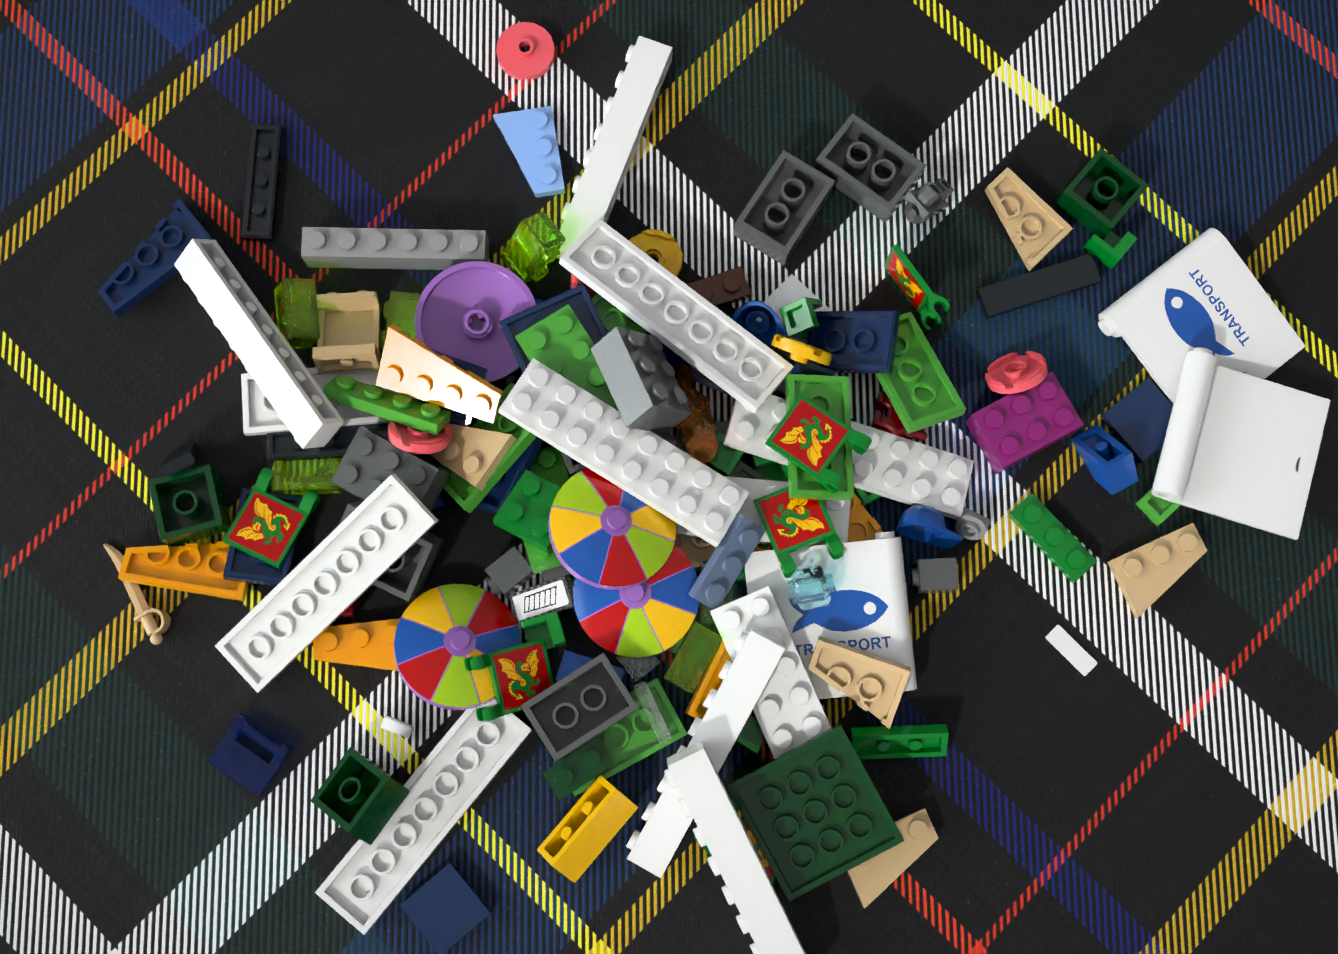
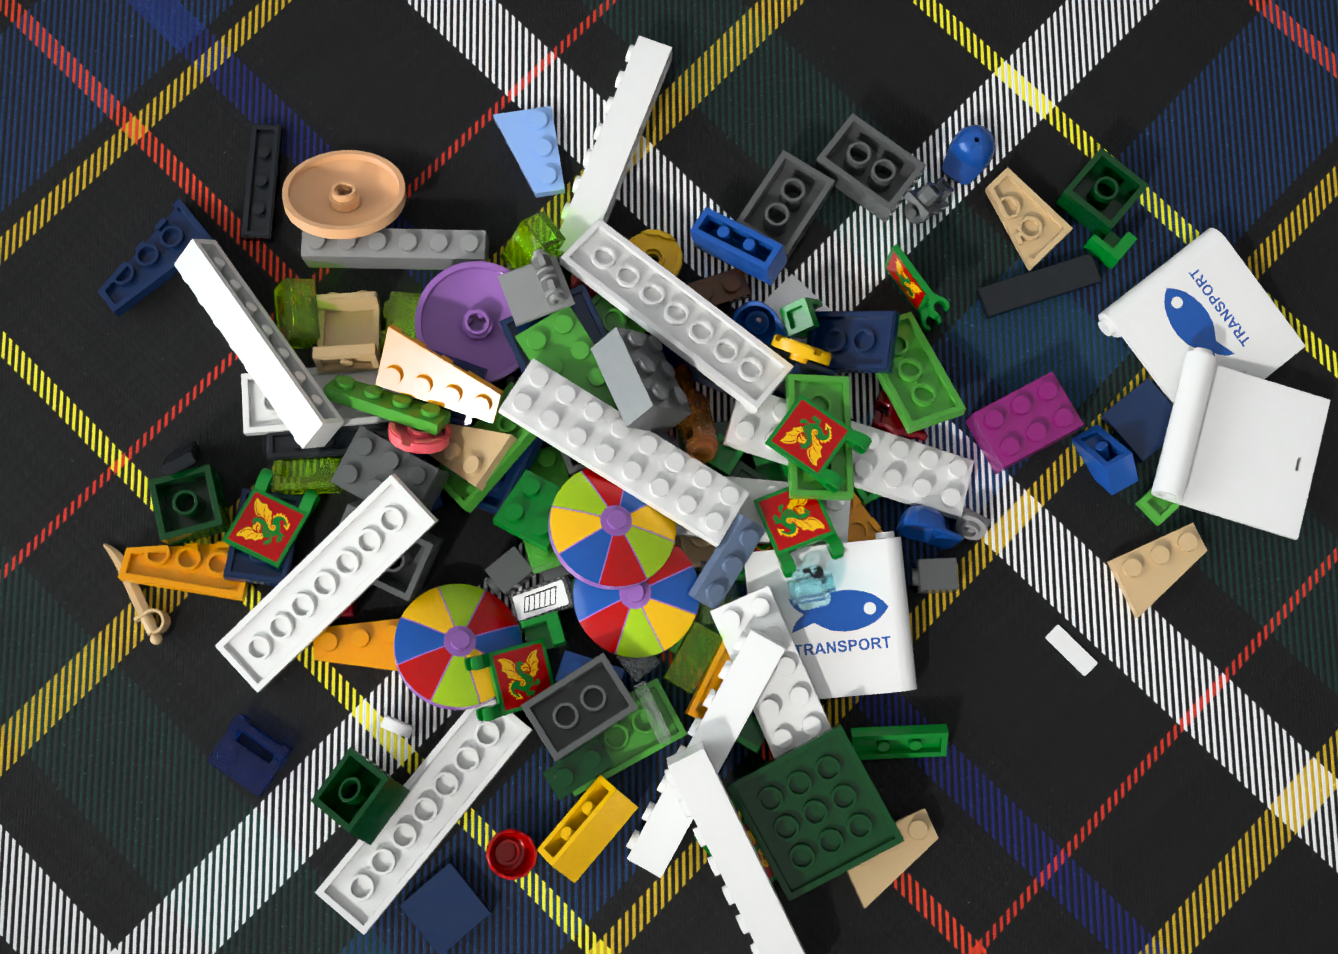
coral plate [496,22,555,80] -> none
tan wing [808,636,911,729] -> none
coral plate [985,351,1048,394] -> none
green plate [1008,493,1097,583] -> none
none -> light nougat dish [282,150,406,239]
none -> red hair [485,829,538,880]
none -> light grey hinge [498,249,575,327]
none -> blue brick [690,207,788,286]
none -> blue cap [942,125,996,185]

